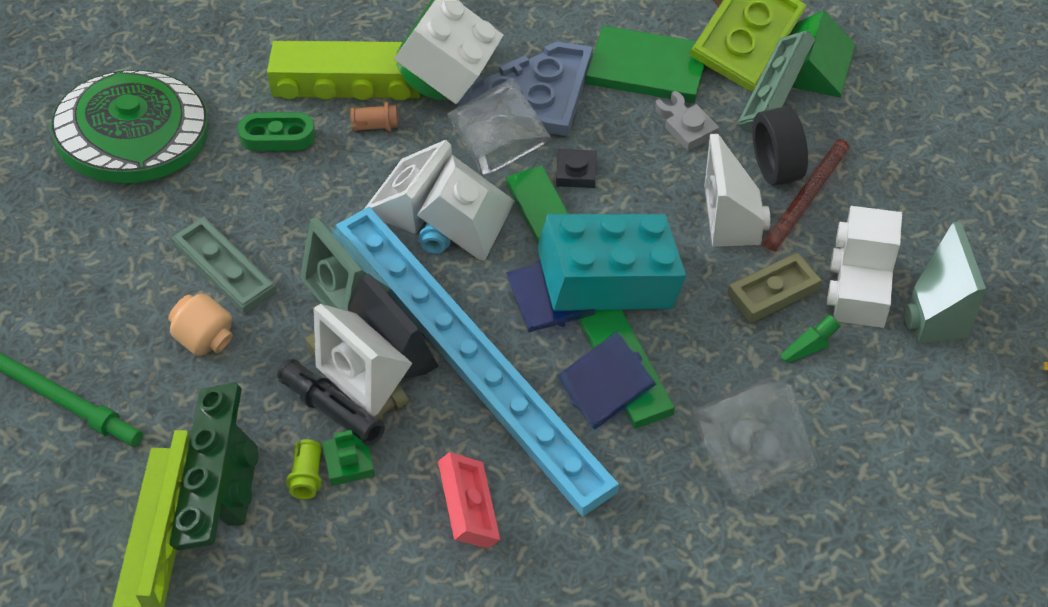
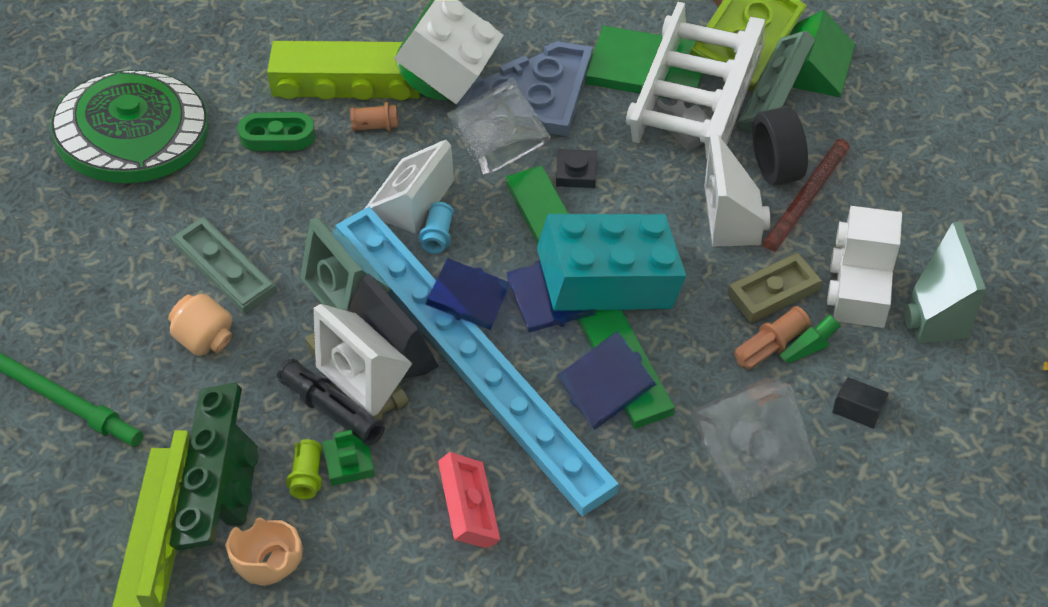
white slope [417,155,515,260] -> none
none -> light nougat hair [225,518,303,586]
none -> clear blue piece [425,258,510,330]
none -> white fence [626,2,765,159]
none -> nougat axle [734,306,811,370]
none -> black slope [832,377,889,429]

